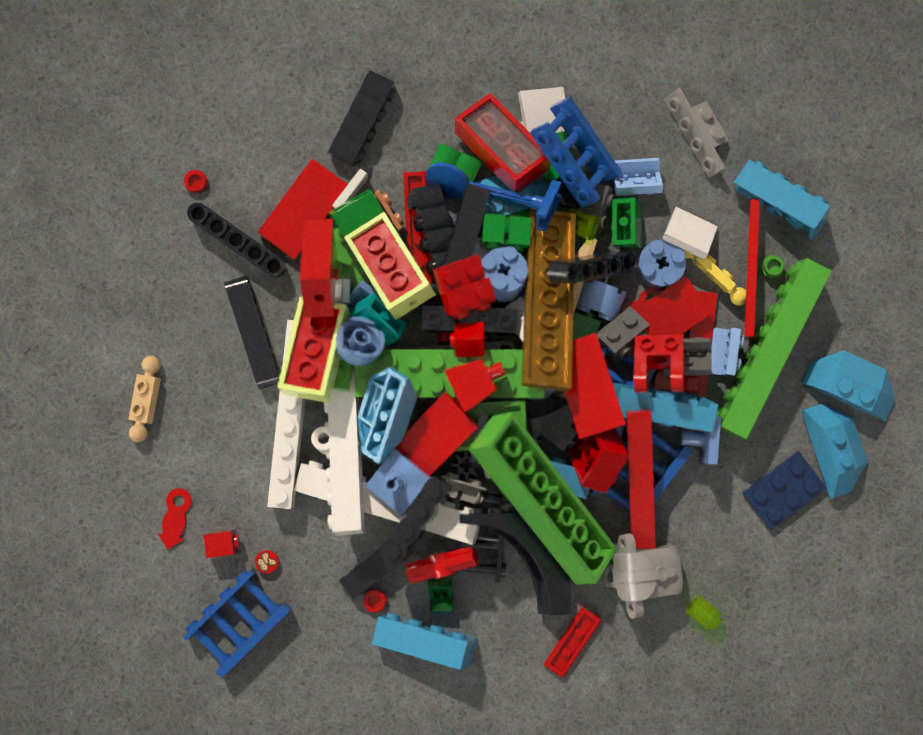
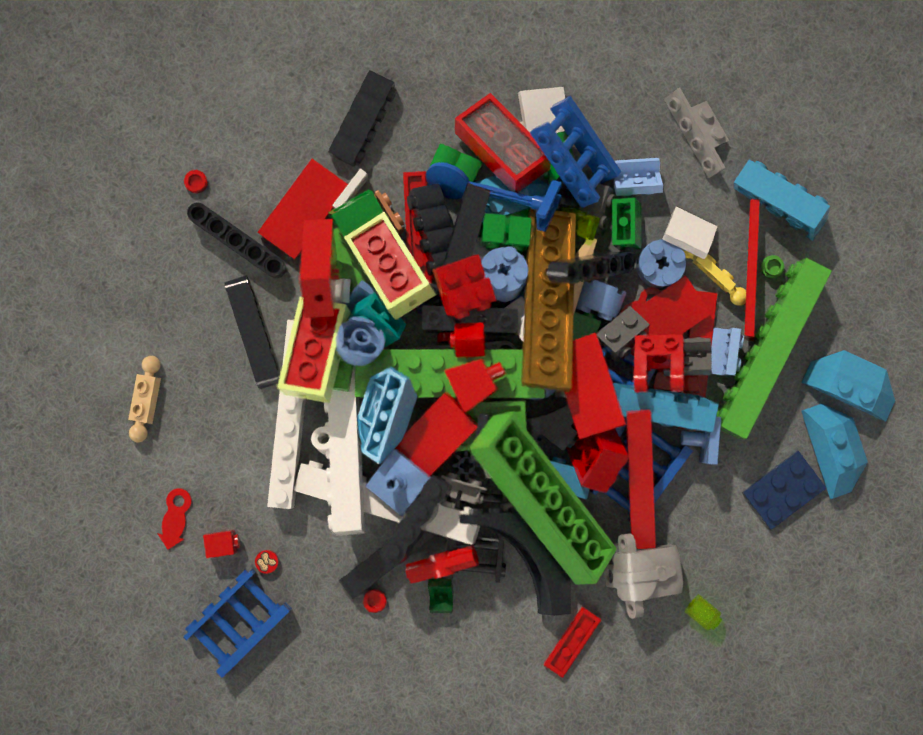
dark azure wedge [372,612,478,670] -> none

